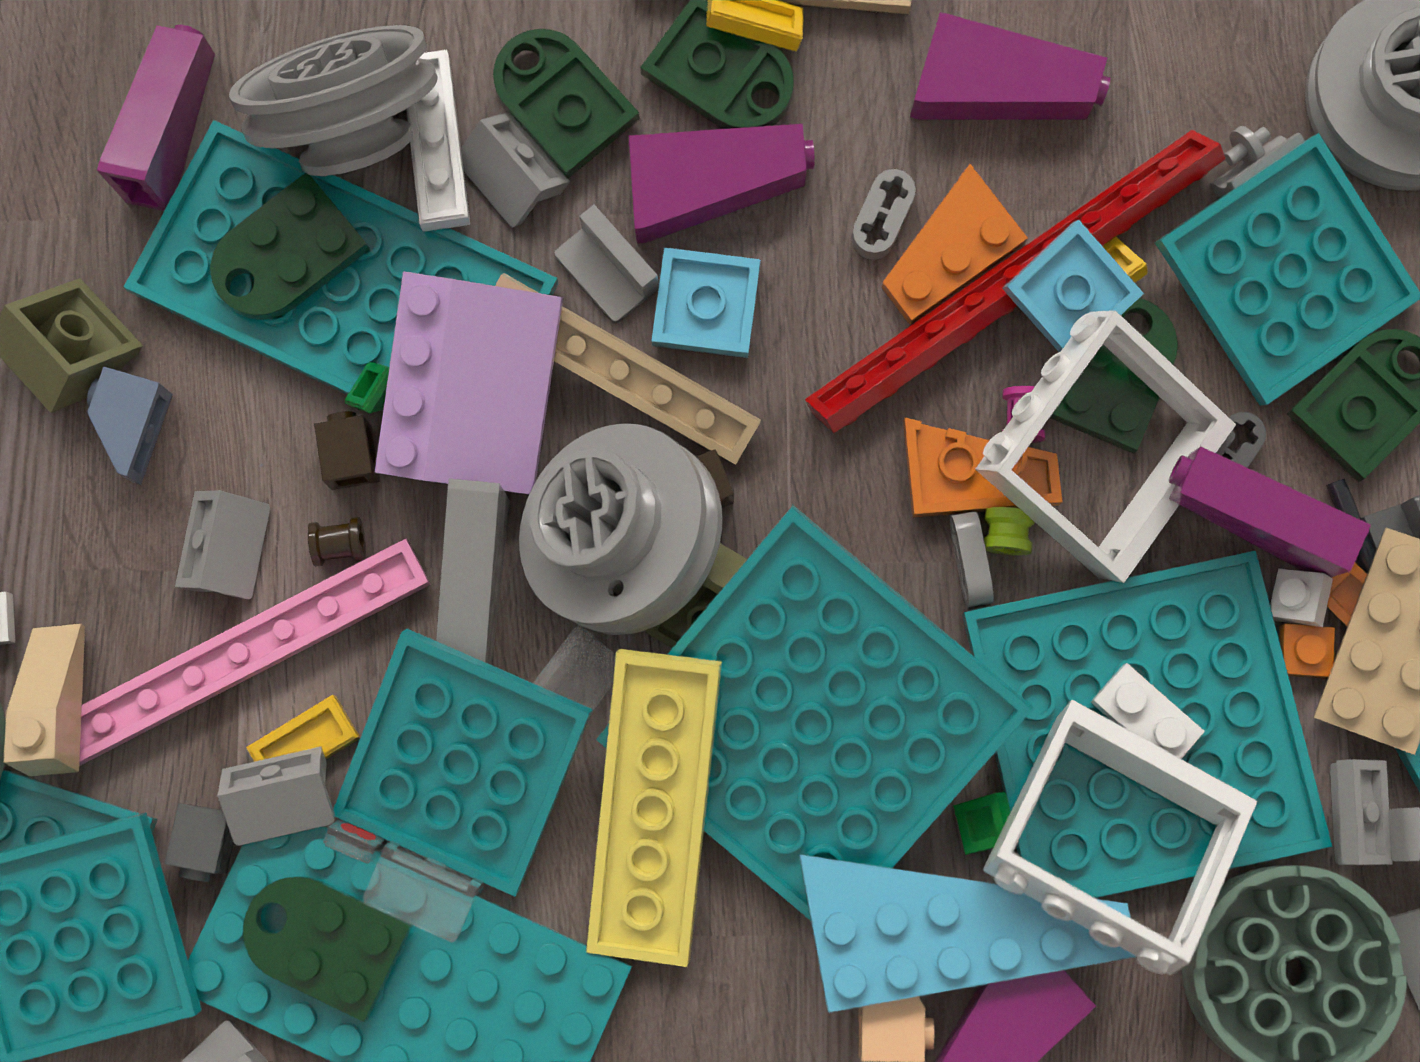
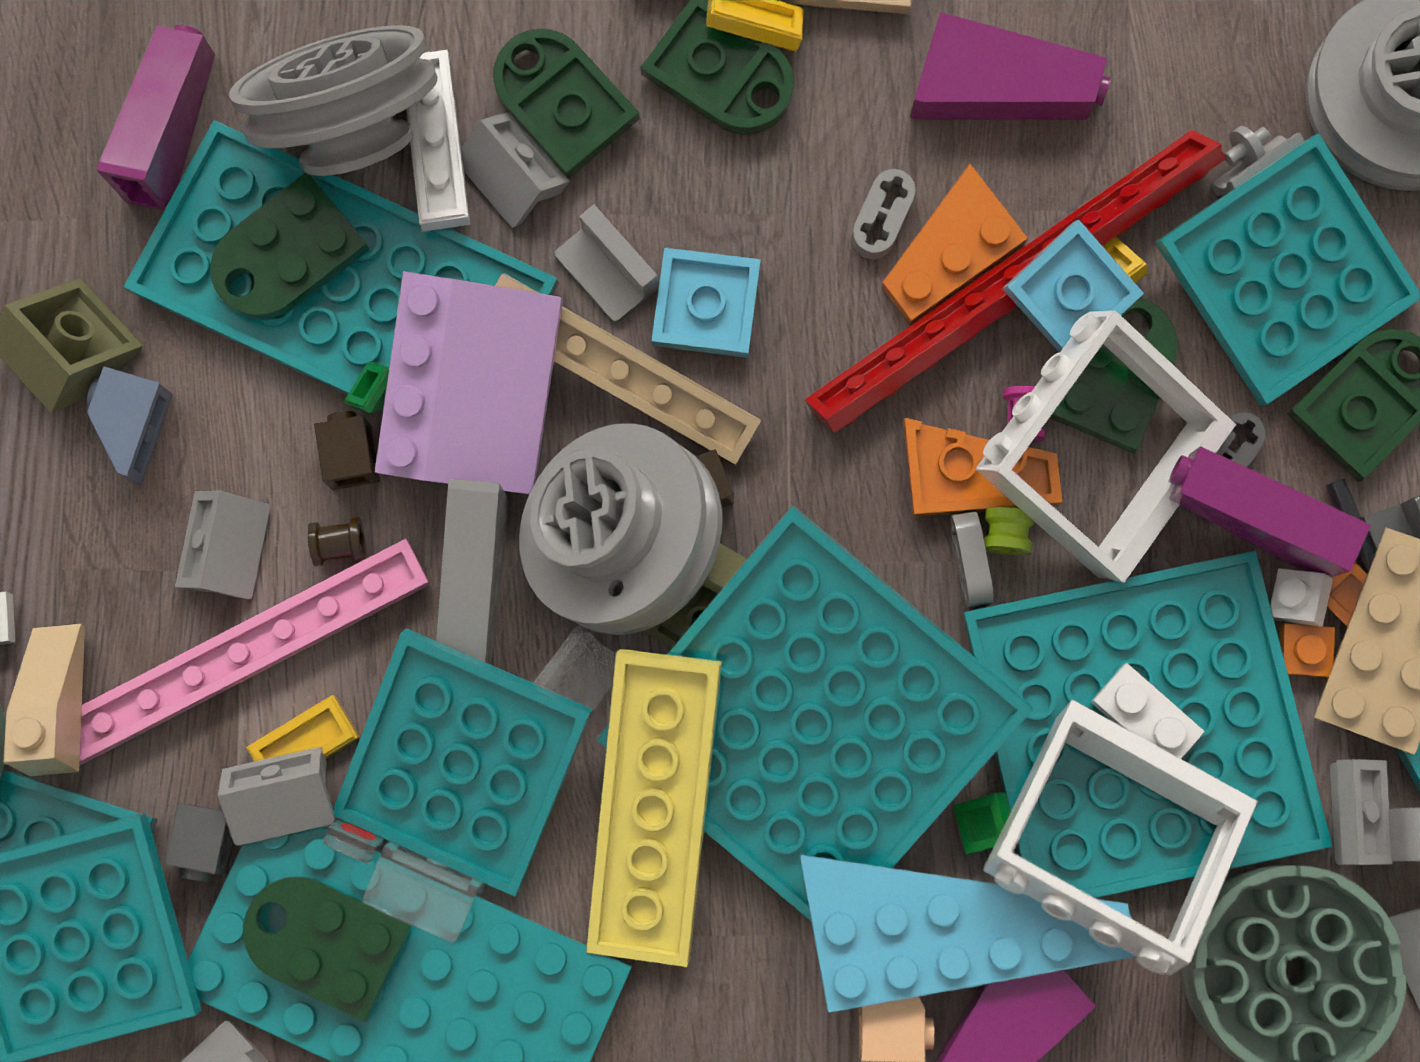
magenta slope [629,124,815,243] -> none

